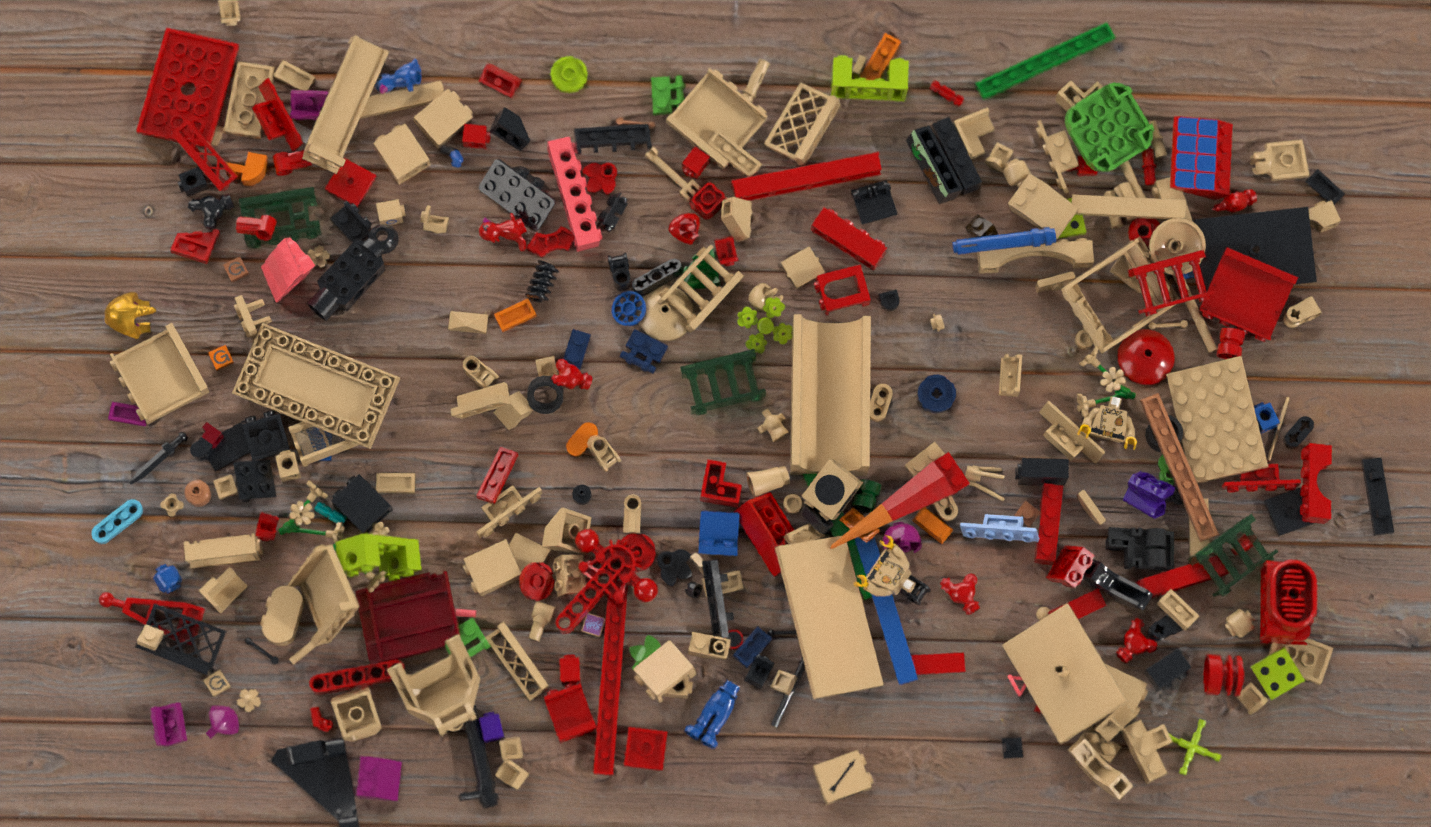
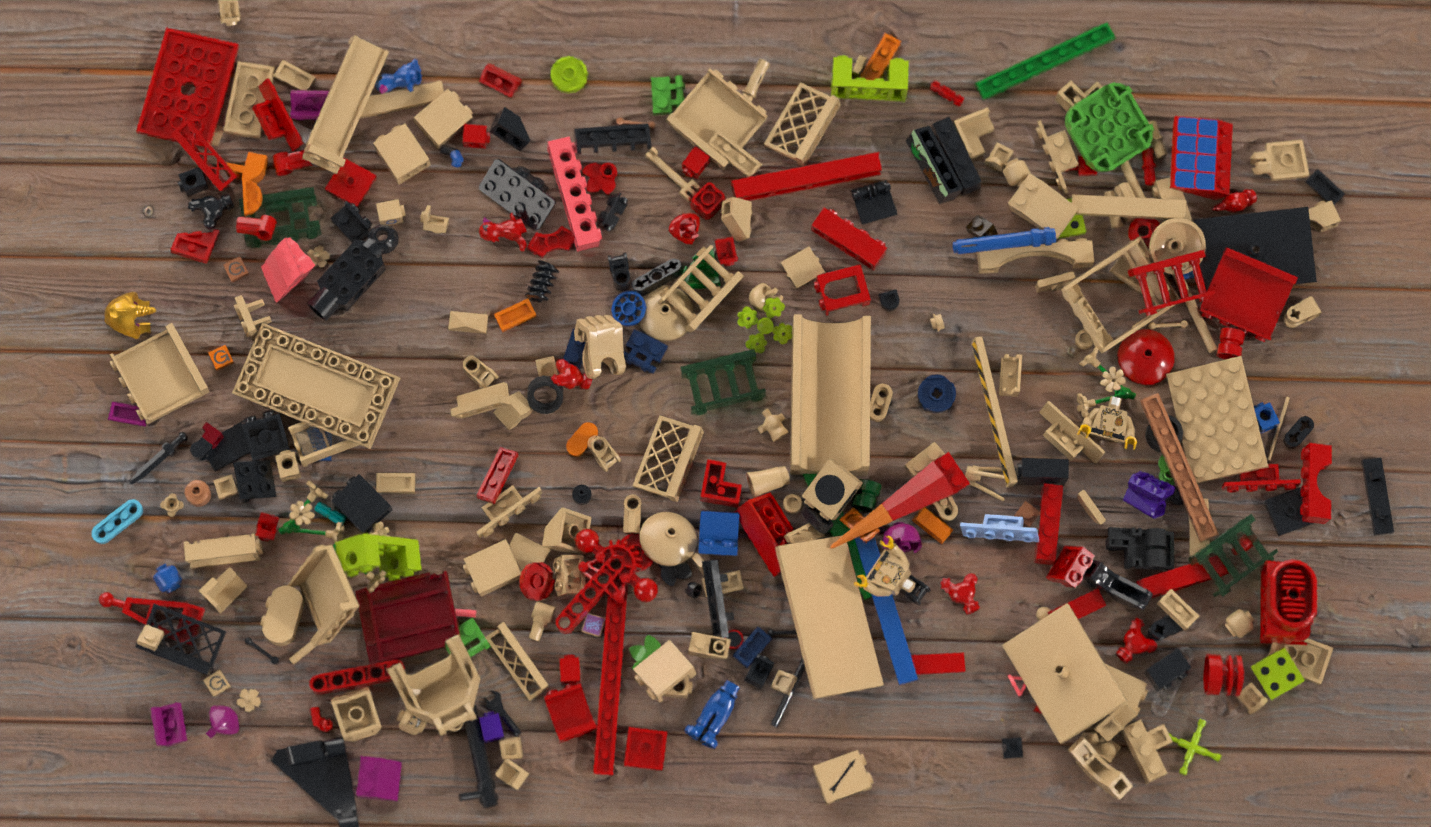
none -> orange tile [242,179,263,216]
none -> tan head [397,709,427,735]
none -> black piece [484,690,522,737]
none -> tan piece [574,315,626,379]
none -> tan fence [633,415,704,502]
none -> tan dish [639,512,697,566]
none -> tan tile [971,336,1018,488]

